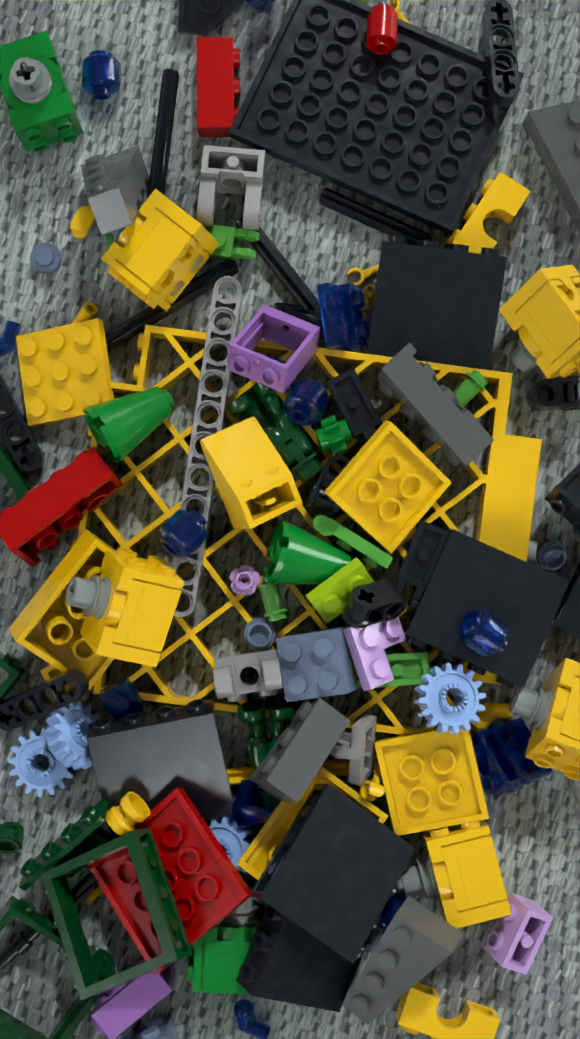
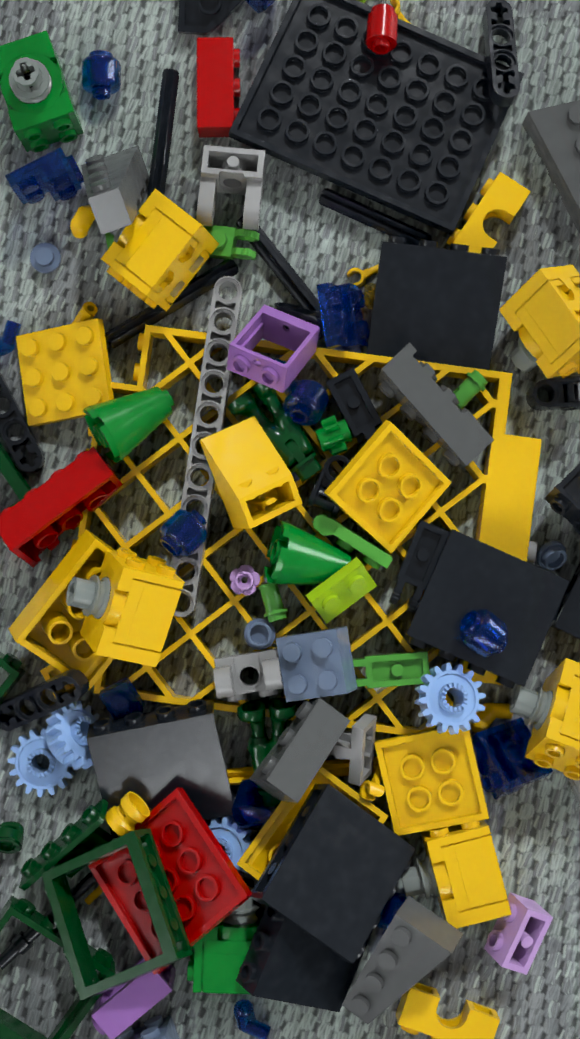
black piece [343,578,407,628] -> none
lavender plate [343,617,406,691] -> none
none -> clear blue plate [5,147,84,205]

